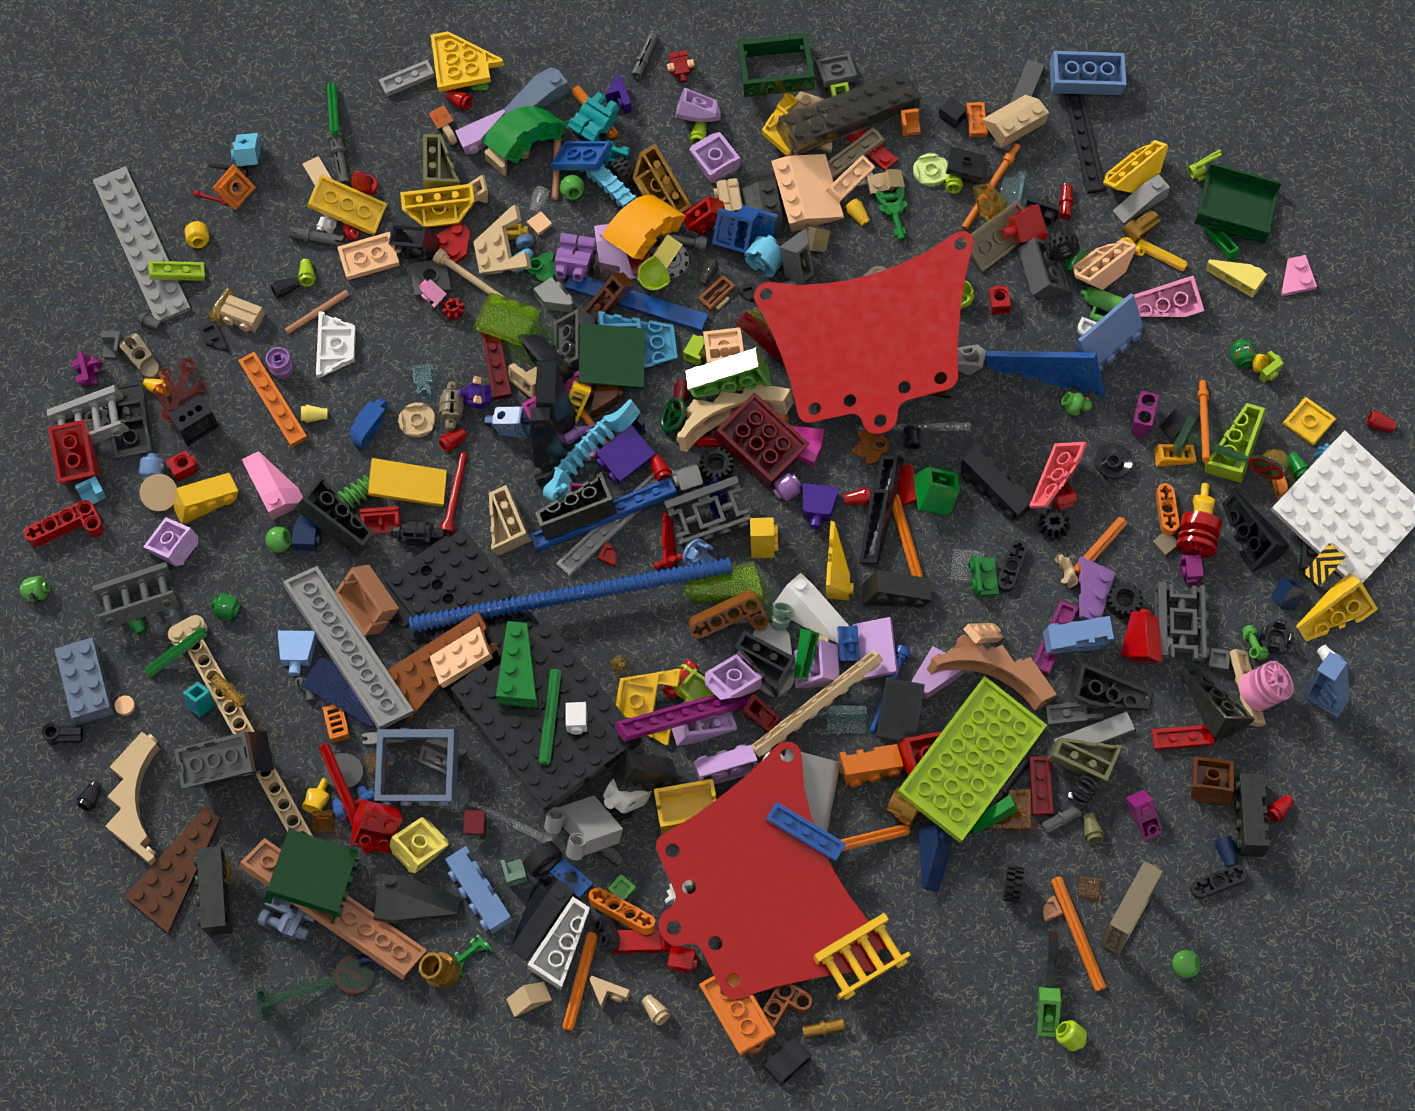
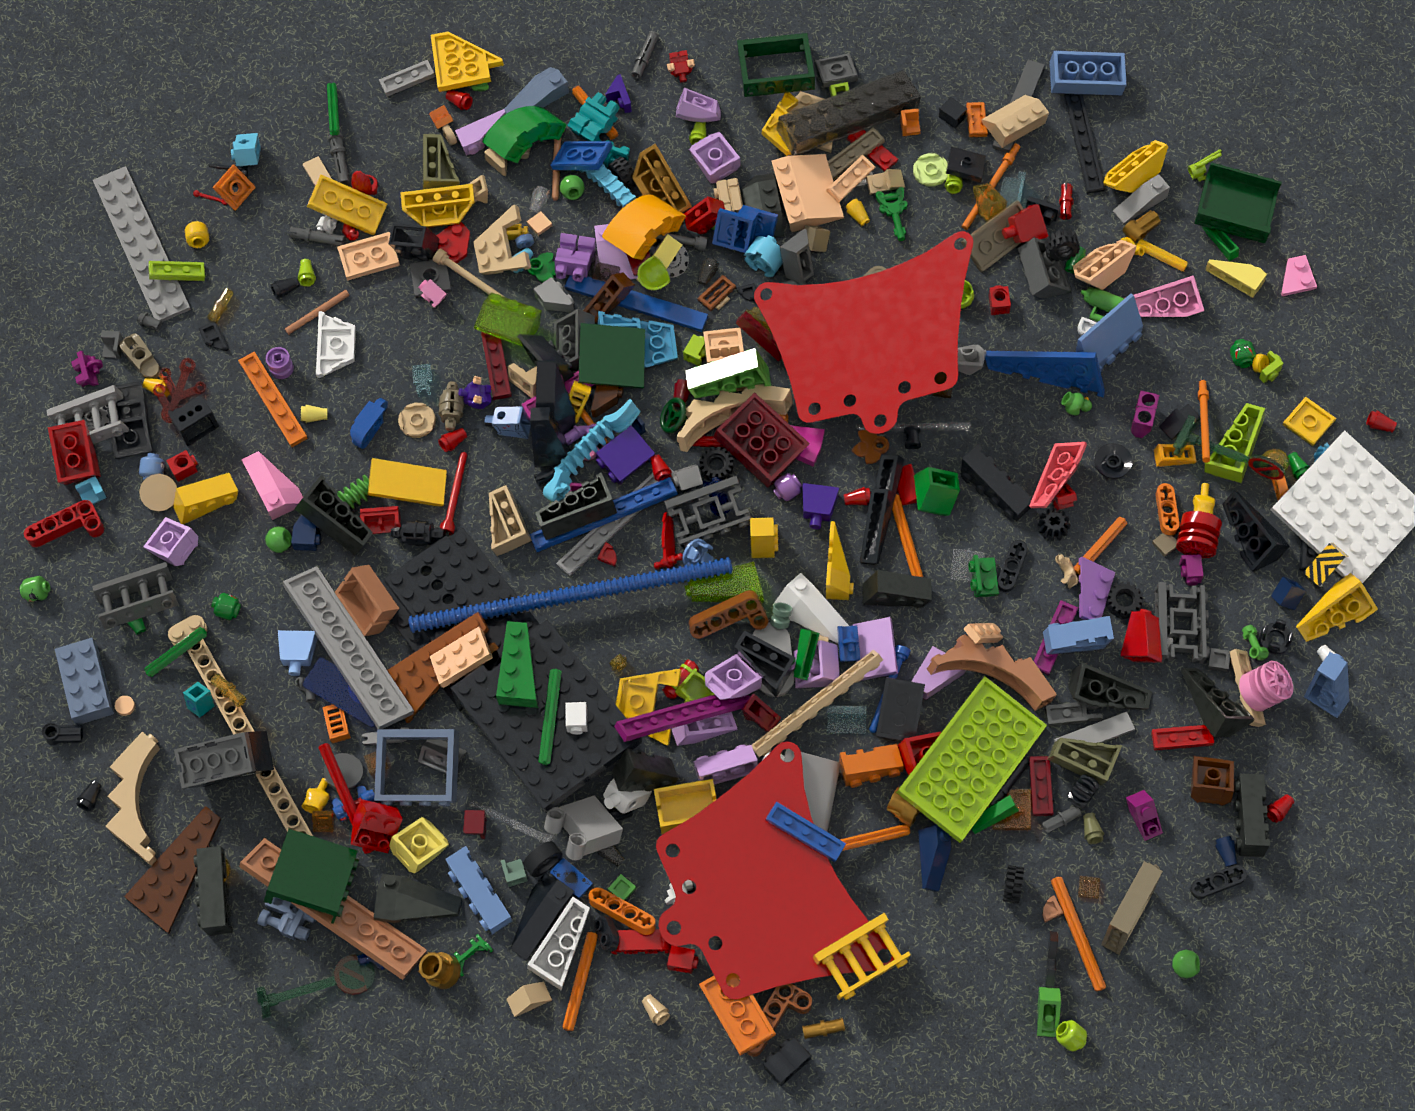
tan brick [220,295,265,332] -> none
red gear [442,298,465,321] -> none
tan slope [590,976,630,1009] -> none

